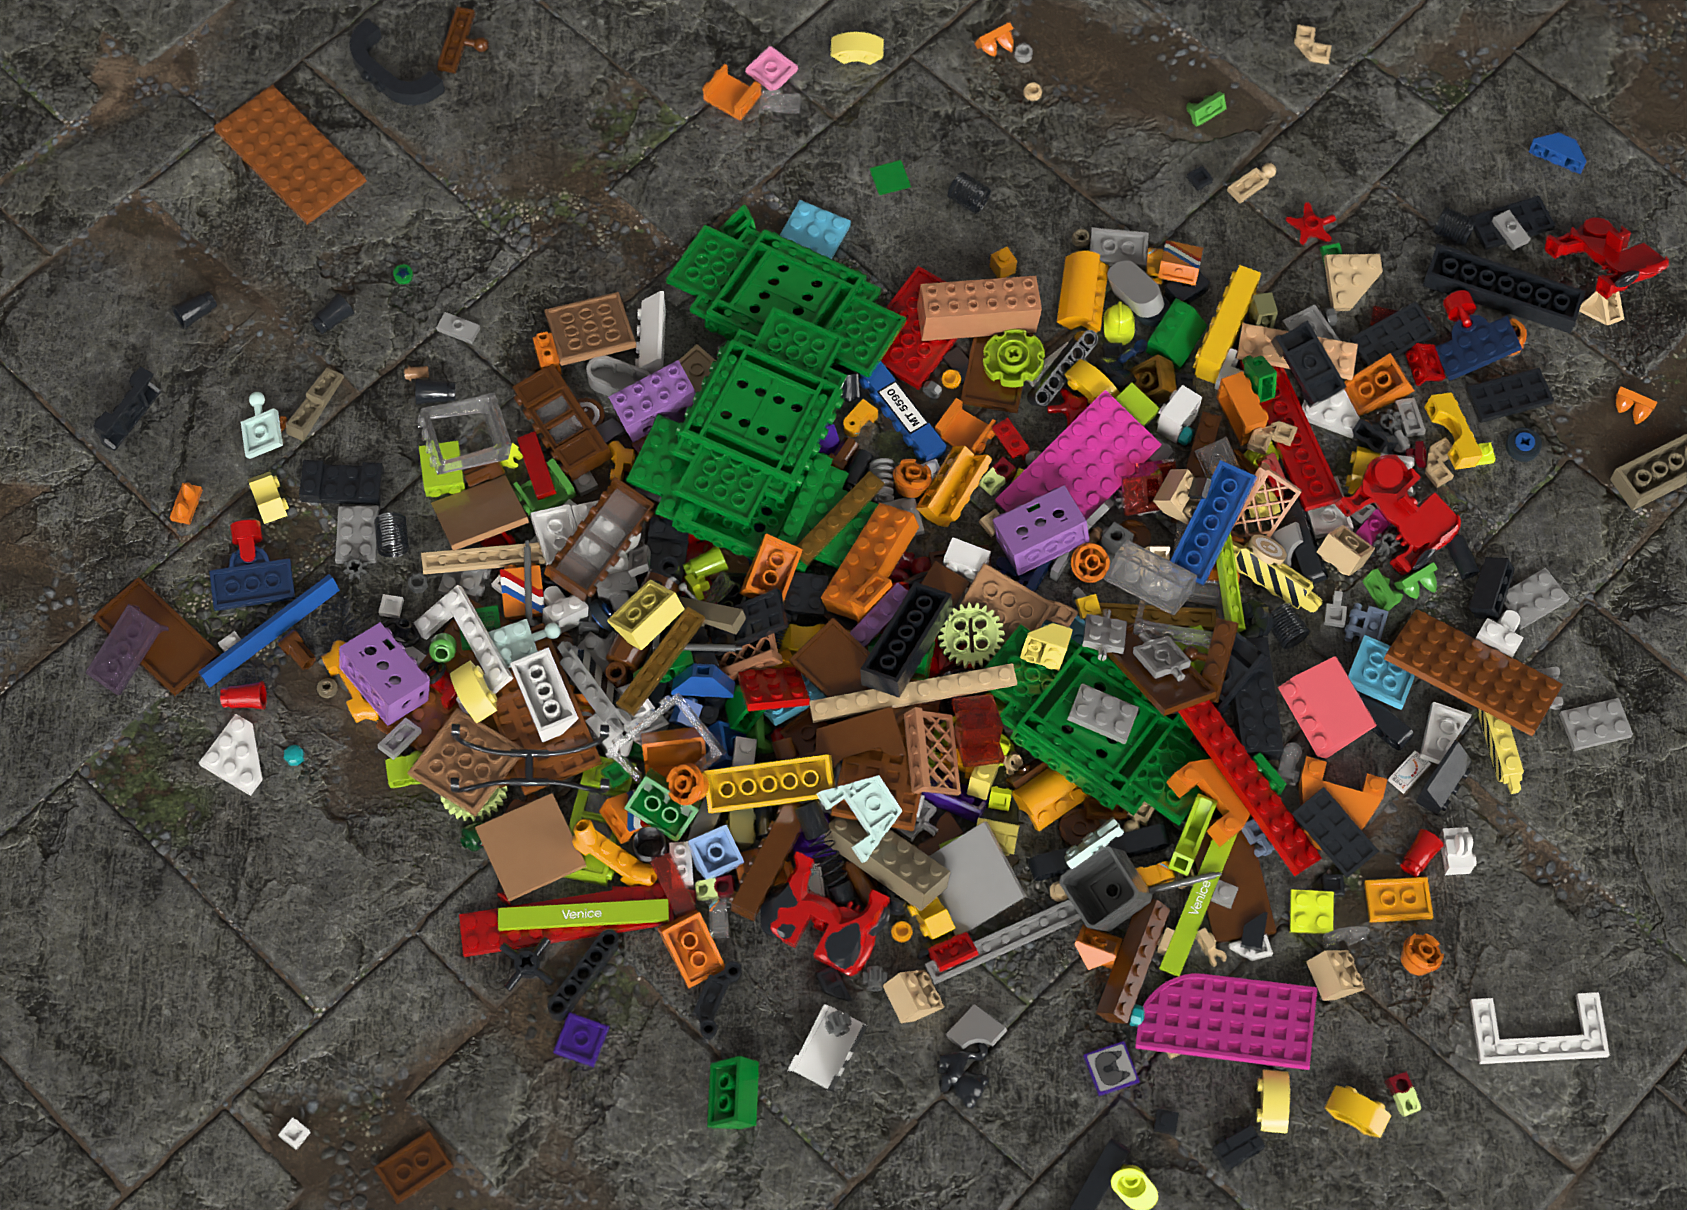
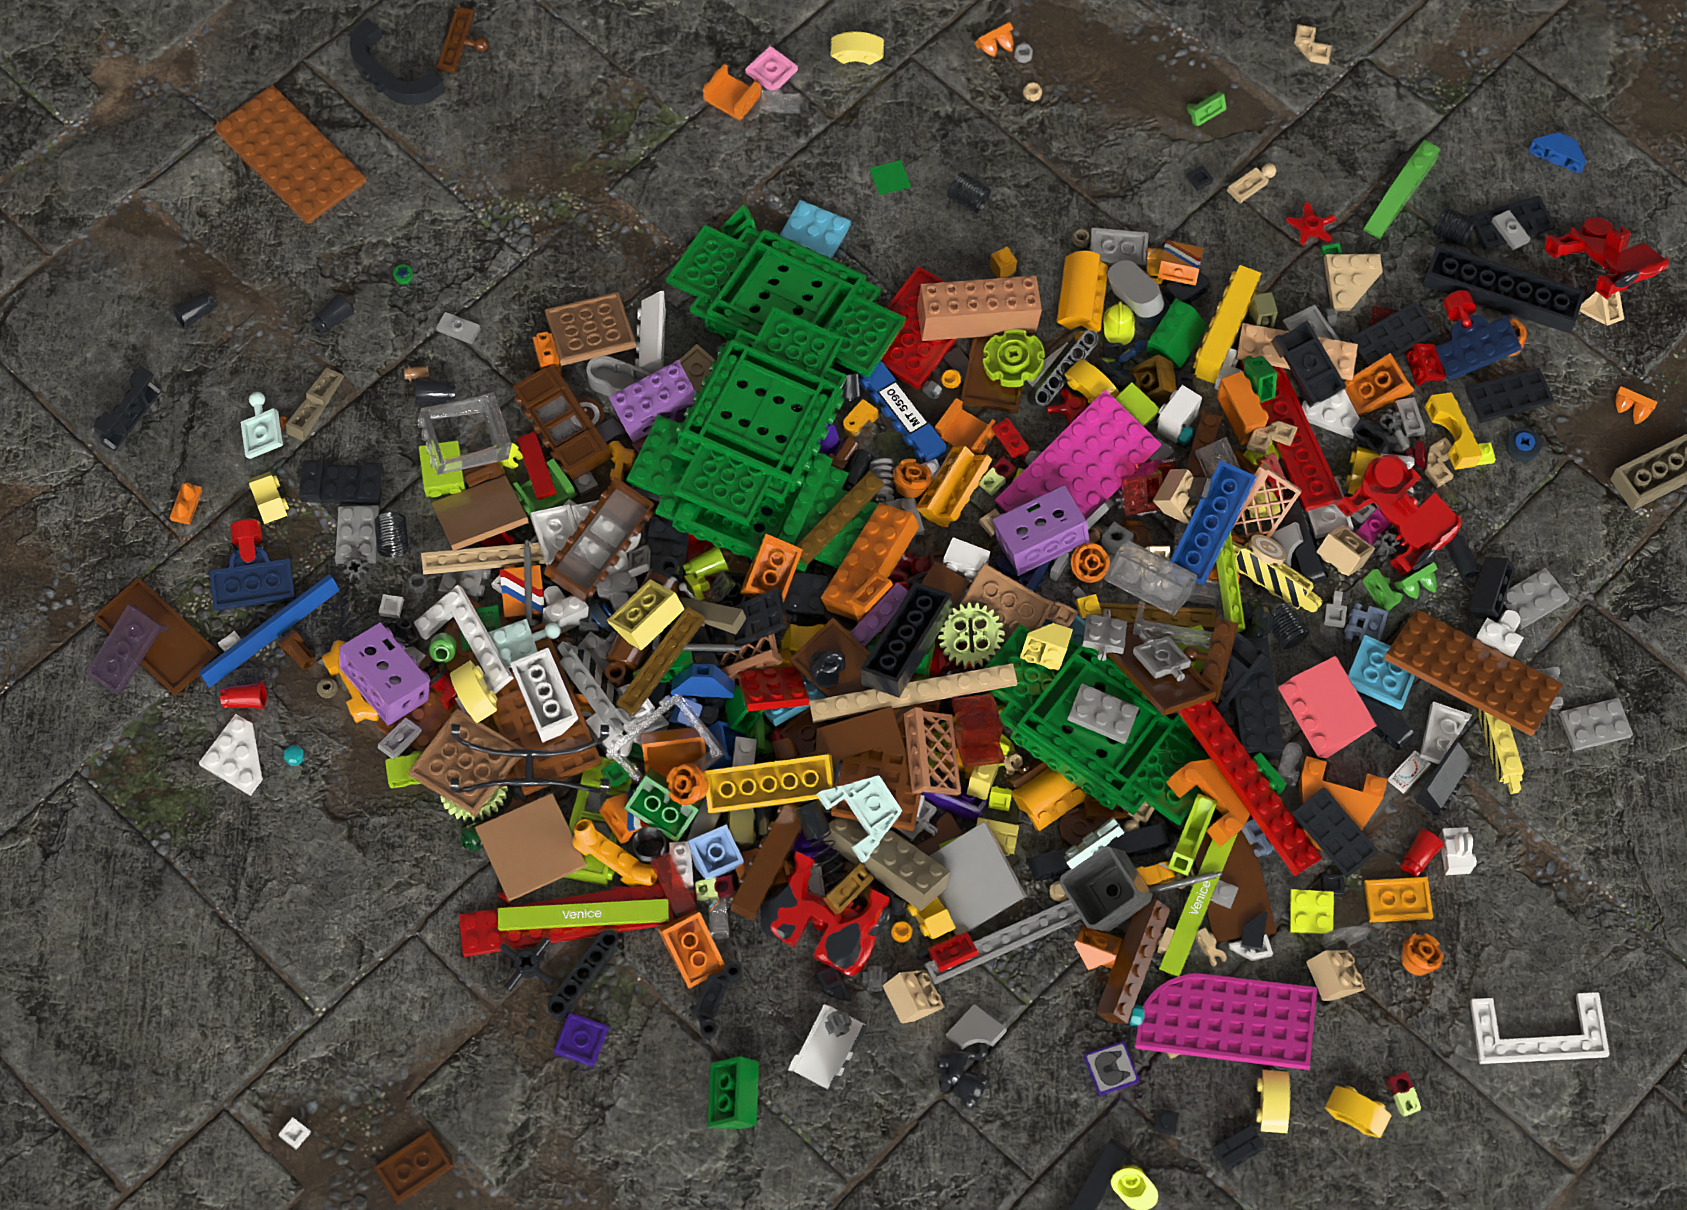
none -> black hair [809,650,846,688]
none -> pearl gold plate [823,861,874,915]
none -> bright green slope [1364,140,1441,239]

